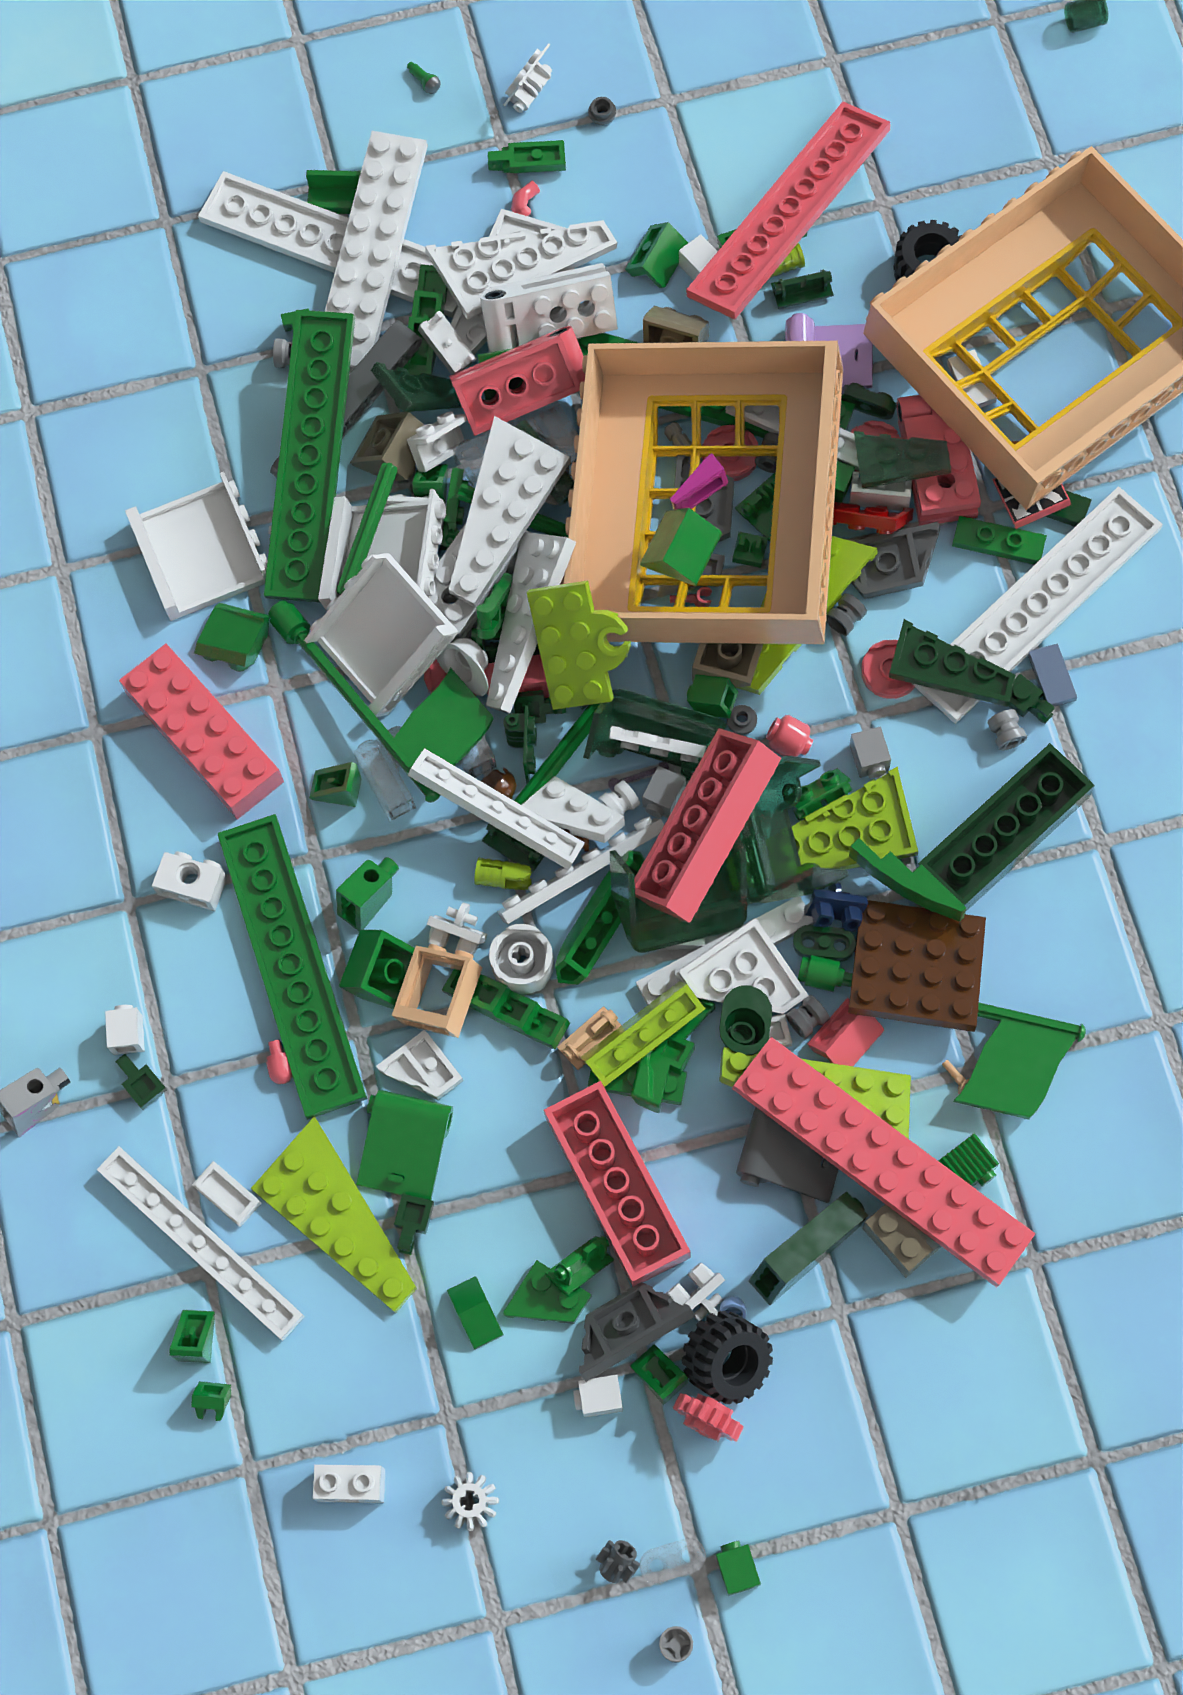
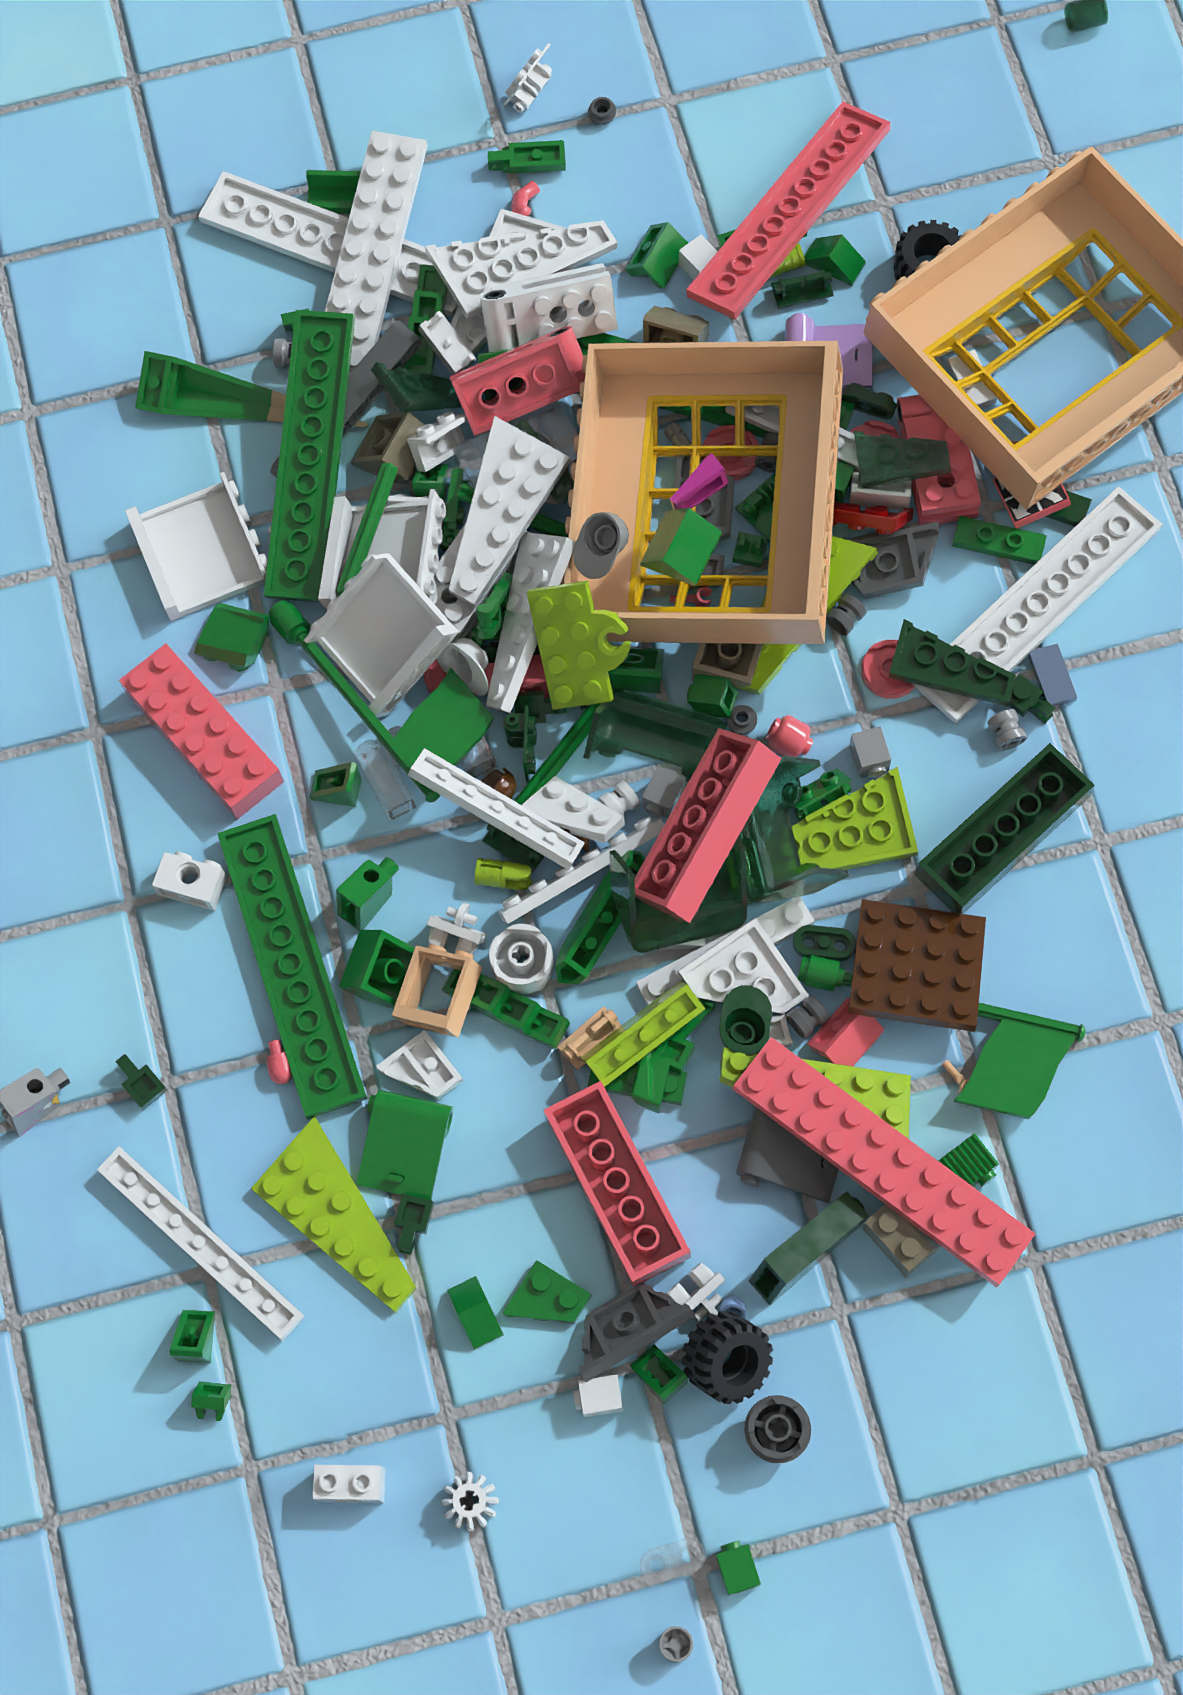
white brick [105,1004,145,1055] -> none
white tile [192,1161,262,1227] -> none
green piece [407,62,441,94] -> none
green hinge [545,1236,614,1296] -> none
dark grey gear [596,1540,640,1583] -> none
clear purple hinge [608,762,669,791] -> none
white wing [609,726,708,763] -> none
coral gear [673,1393,744,1442] -> none
dark blue hips [804,881,868,932] -> none
green slope [849,838,967,922] -> none
none -> green plate [135,351,369,427]
none -> light grey cap [573,512,629,579]
none -> green slope [608,645,664,694]
none -> dark grey cone [744,1395,811,1463]
none -> green slope [804,234,866,286]

